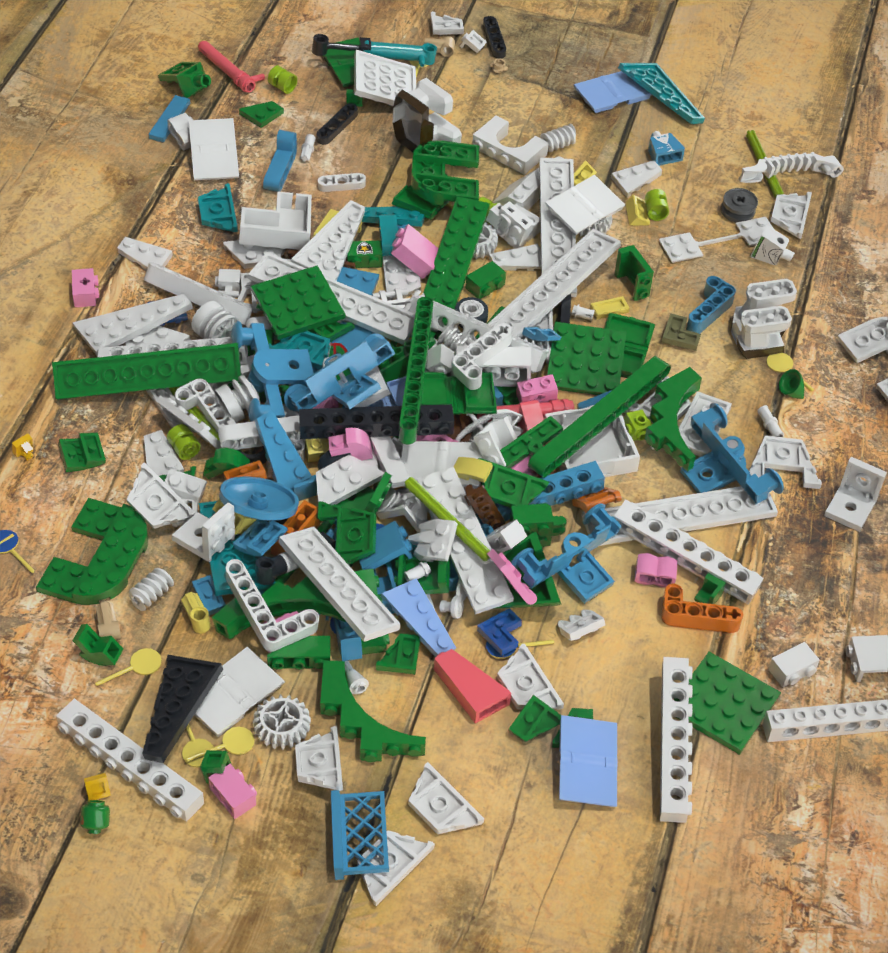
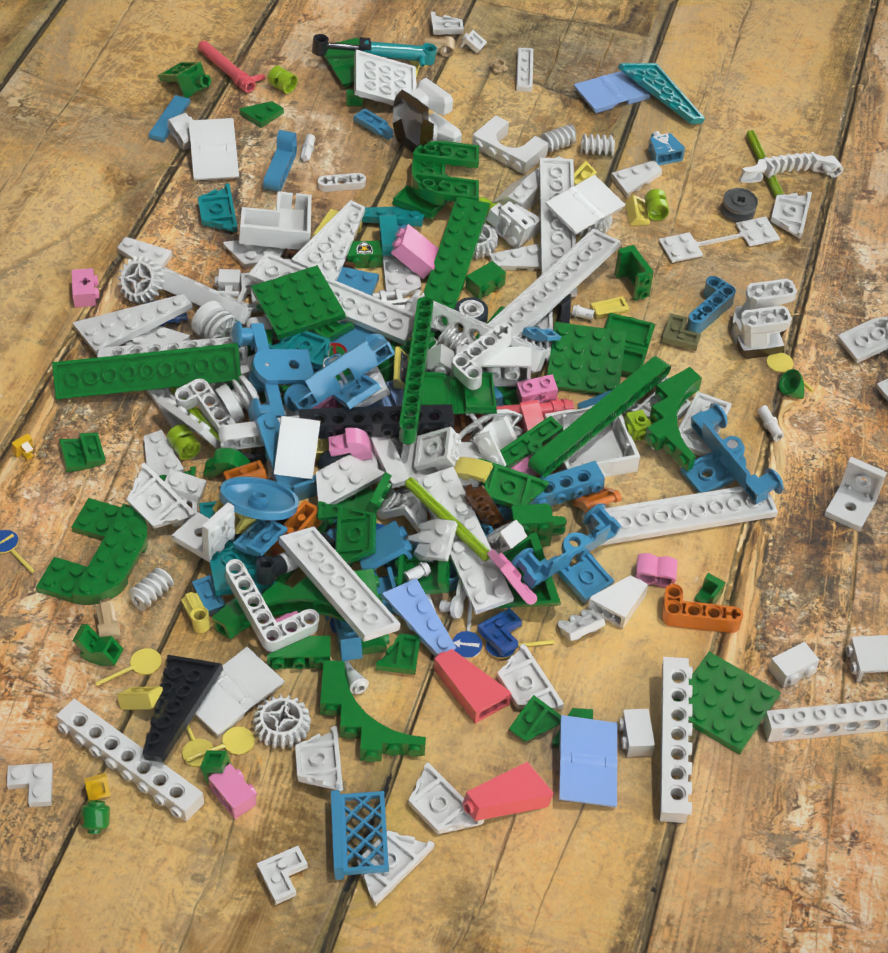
black beam [316,103,358,145] -> none
black beam [483,16,506,59] -> none
white brick [614,500,764,605] -> none
white wing [749,436,822,489] -> none
white torso [750,225,794,265] -> none
none -> white plate [7,763,53,807]
none -> white gear [117,255,165,304]
none -> light yellow slope [117,686,163,710]
none -> white plate [257,846,308,905]
none -> white tile [273,416,320,479]
none -> dark azure hinge [353,108,393,140]
none -> light yellow slope [393,347,409,389]
none -> white plate [414,427,461,471]
none -> blue piece [452,601,482,659]
none -> coral slope [462,762,554,821]
none -> white tile [516,48,533,92]
none -> white piece [581,133,615,156]
none -> white slope [588,575,648,629]
none -> white brick [618,709,655,758]

